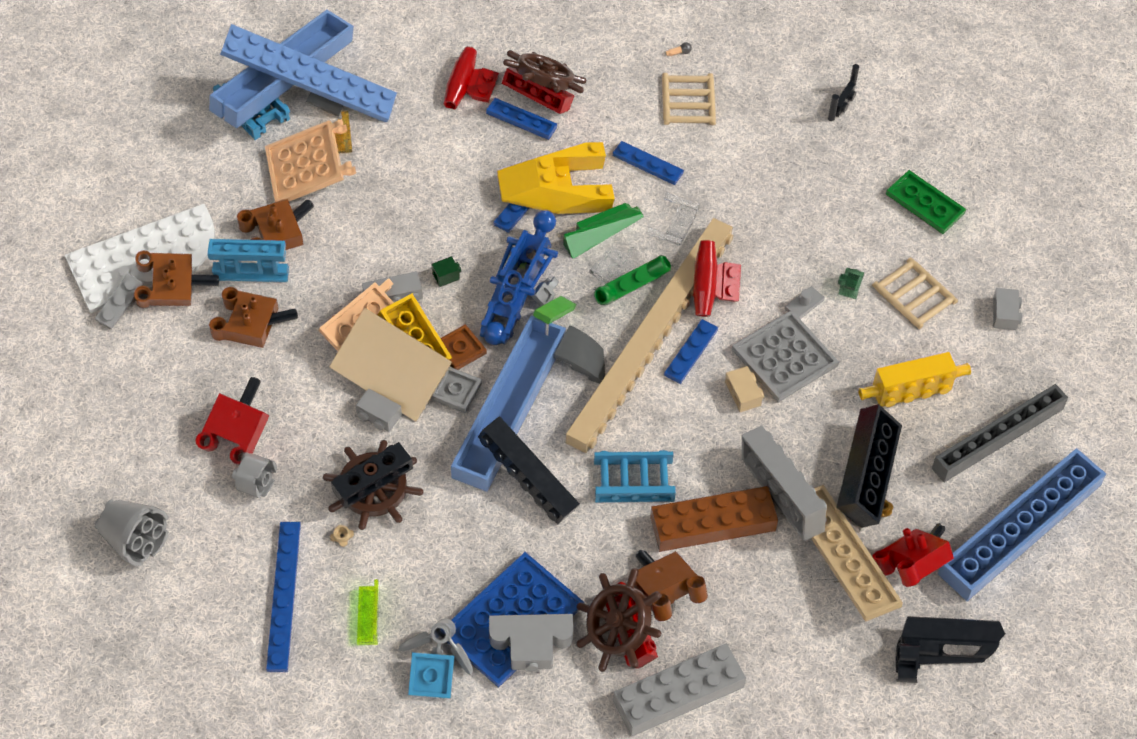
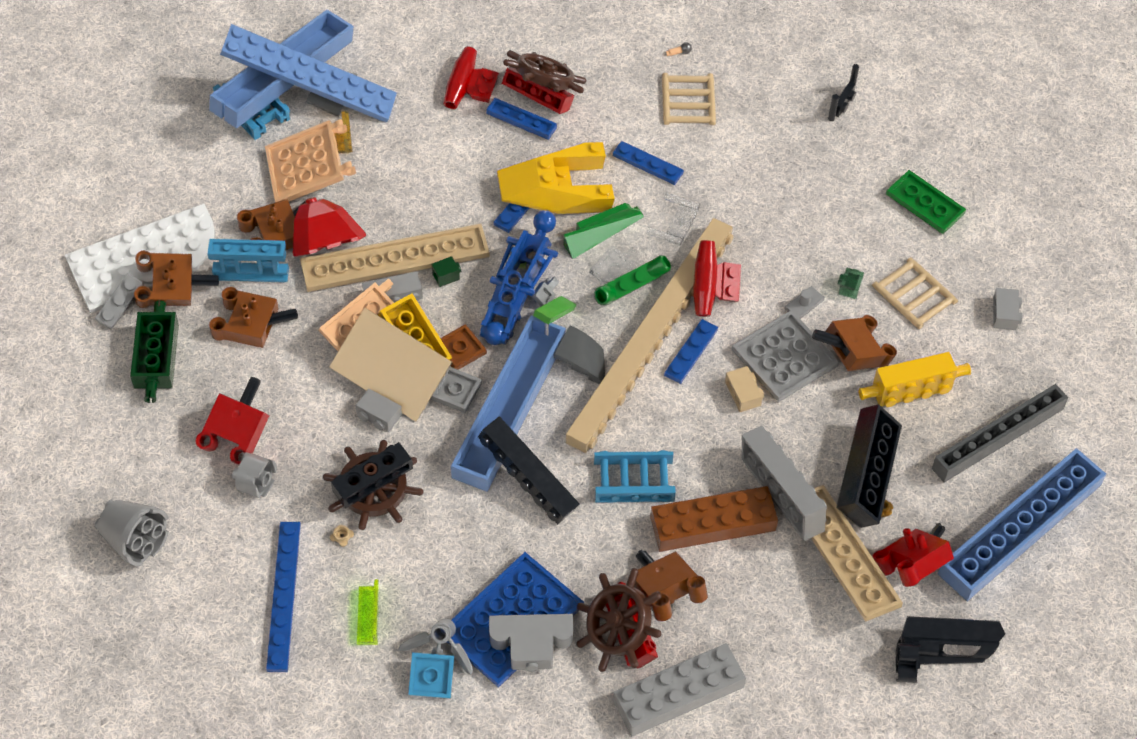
none -> dark green brick [130,300,179,403]
none -> red brick [293,197,366,257]
none -> tan plate [300,224,490,292]
none -> dark orange piece [812,315,897,371]

